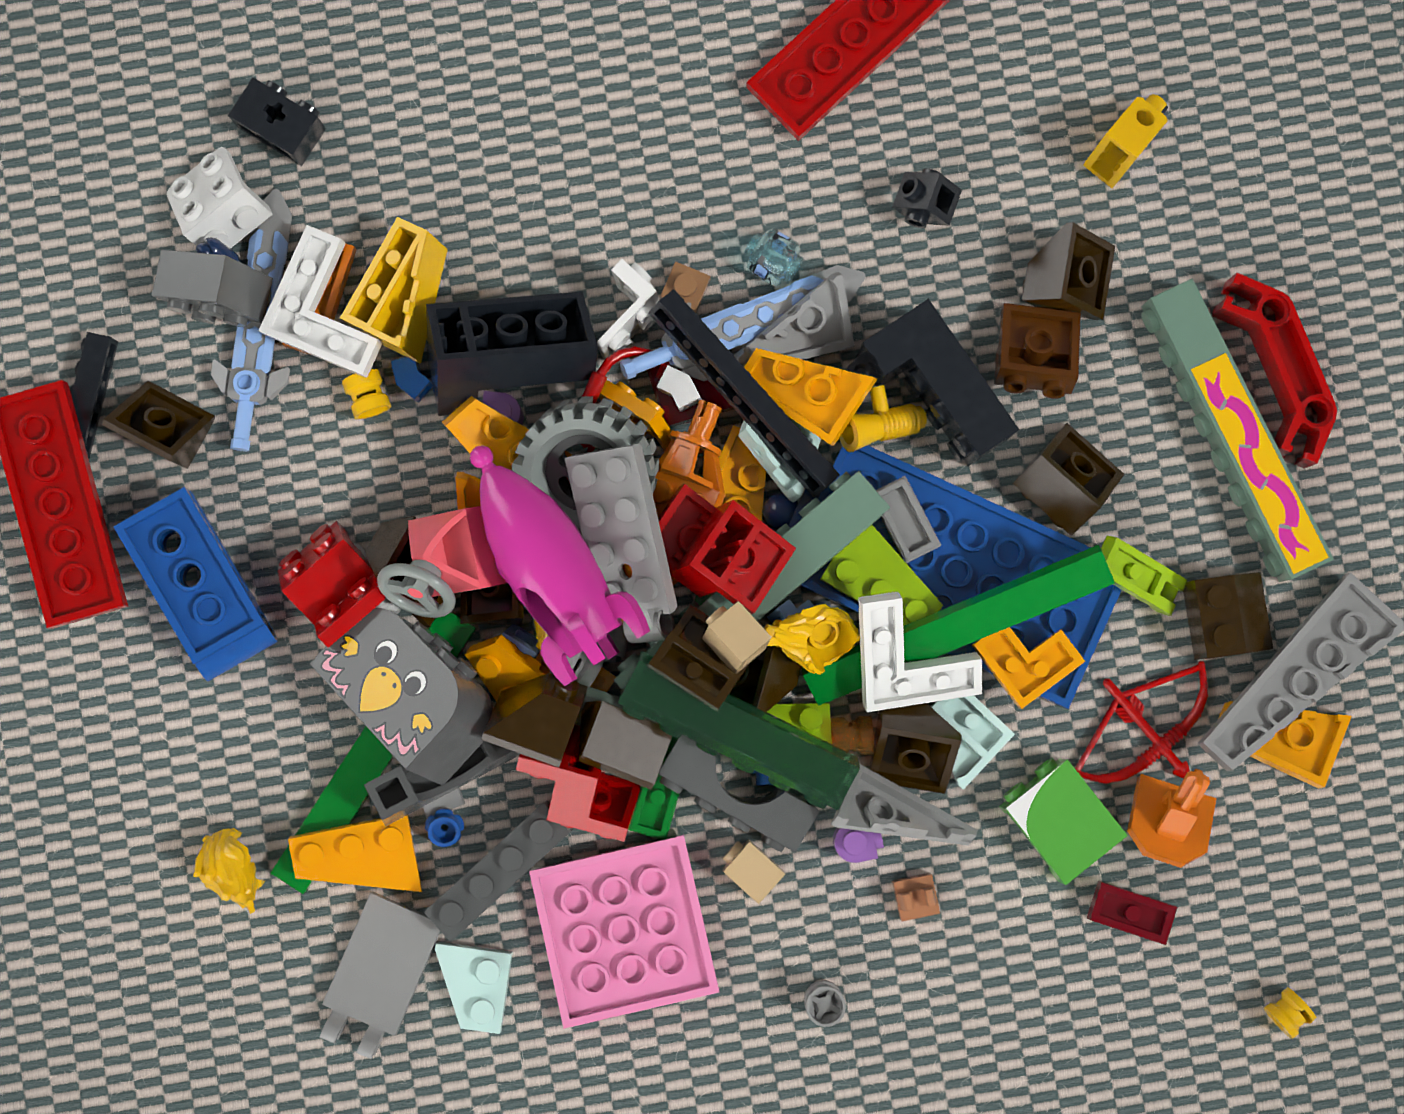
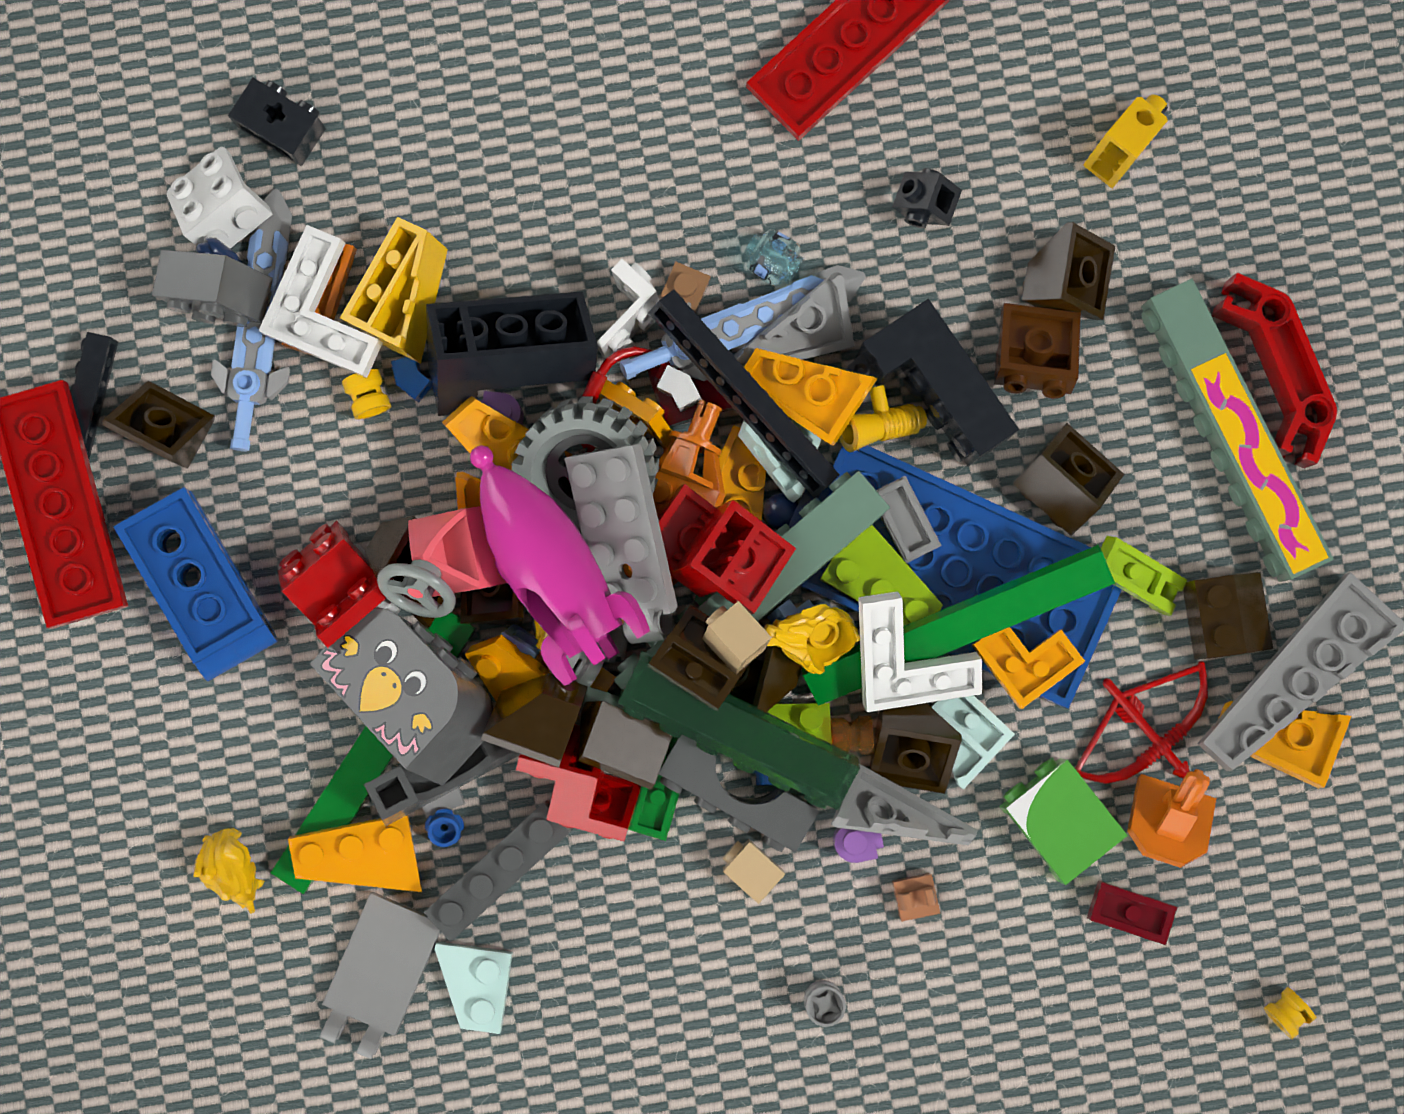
bright pink plate [529,834,719,1029] -> none

